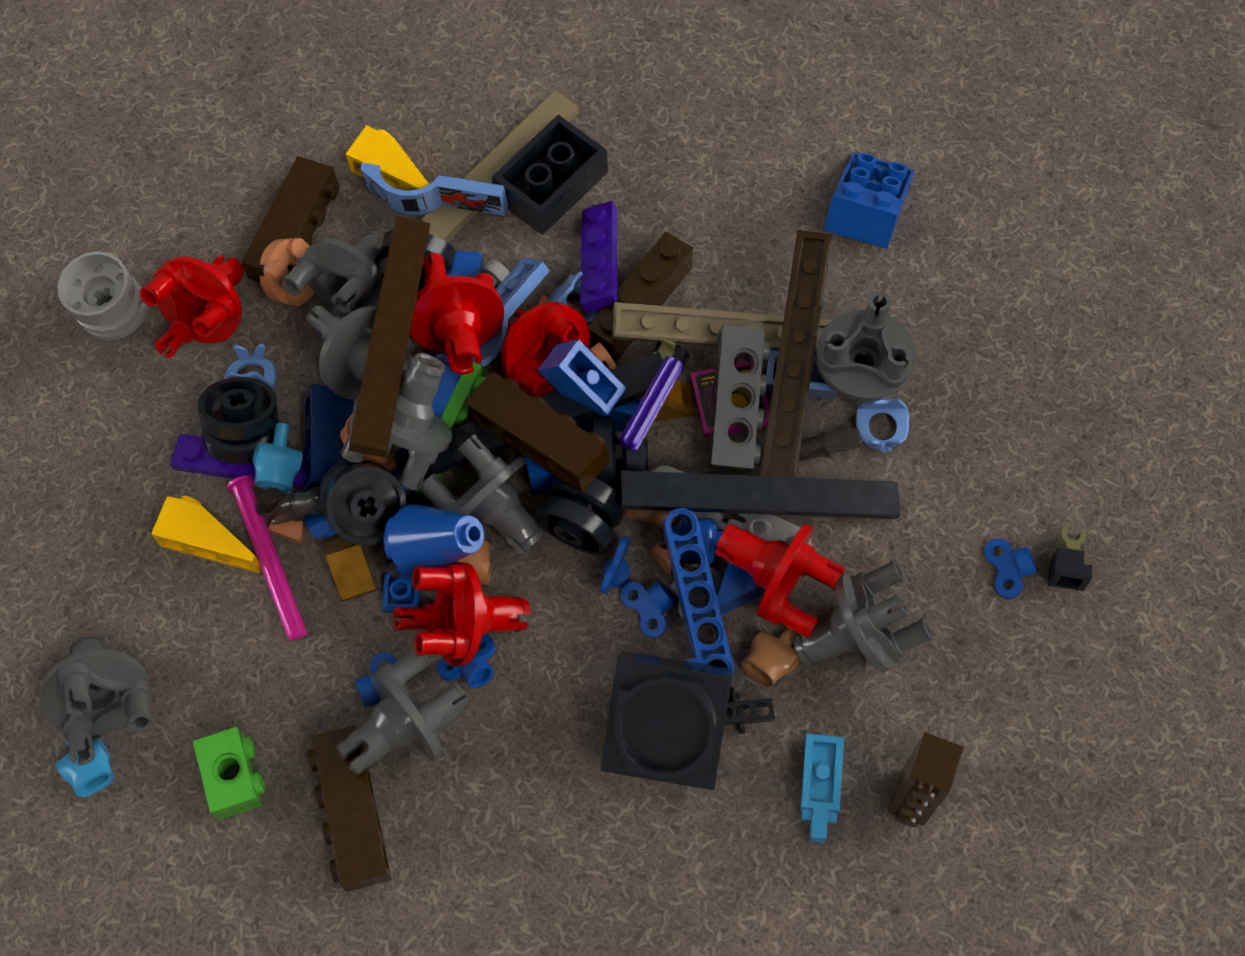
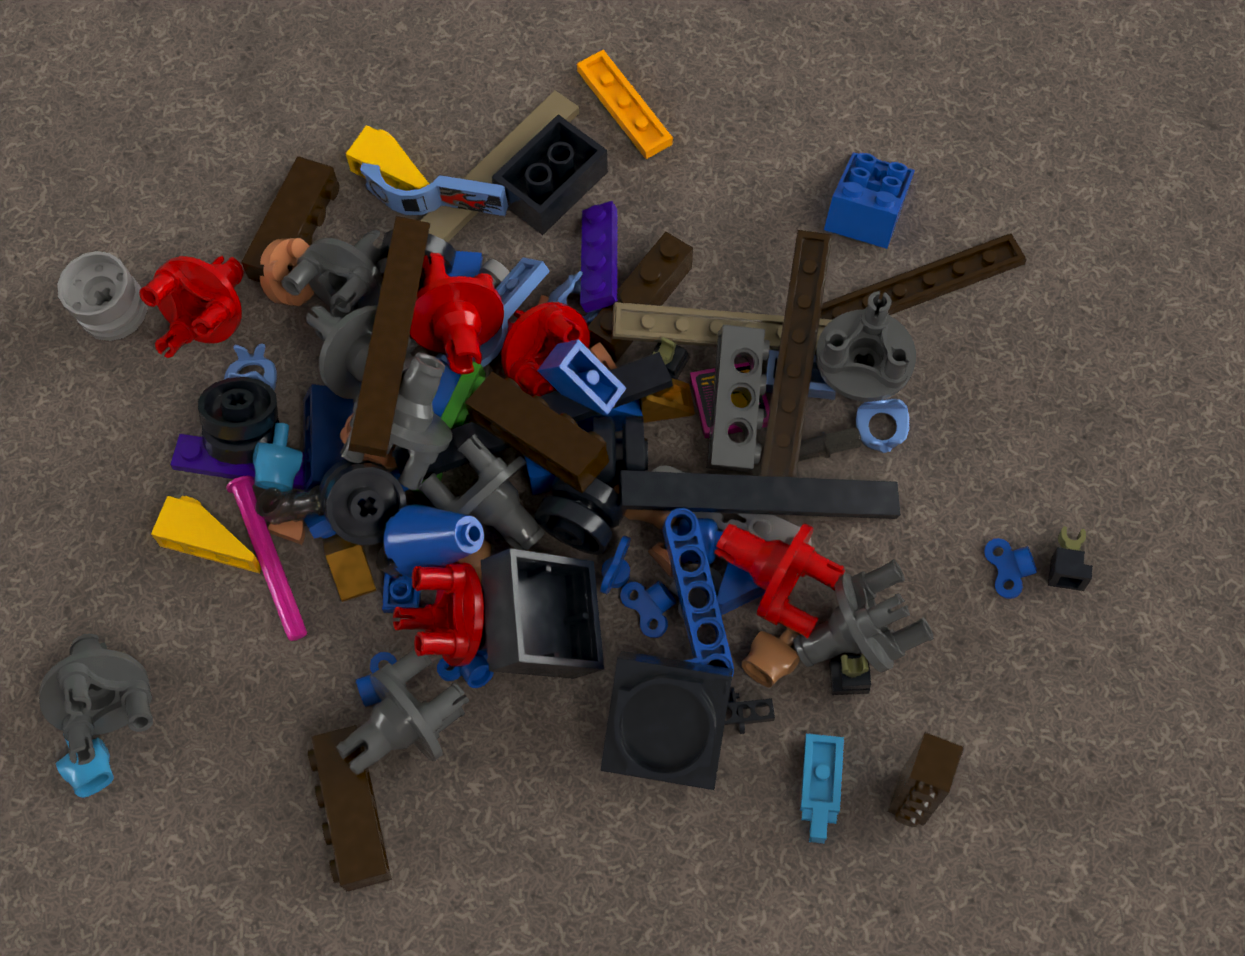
bright green brick [193,727,266,820] -> none
dark purple axle [620,356,682,451] -> none
none -> black container [478,548,604,679]
none -> light orange plate [577,50,673,159]
none -> dark brown tile [820,233,1027,320]
none -> black piece [829,654,871,695]

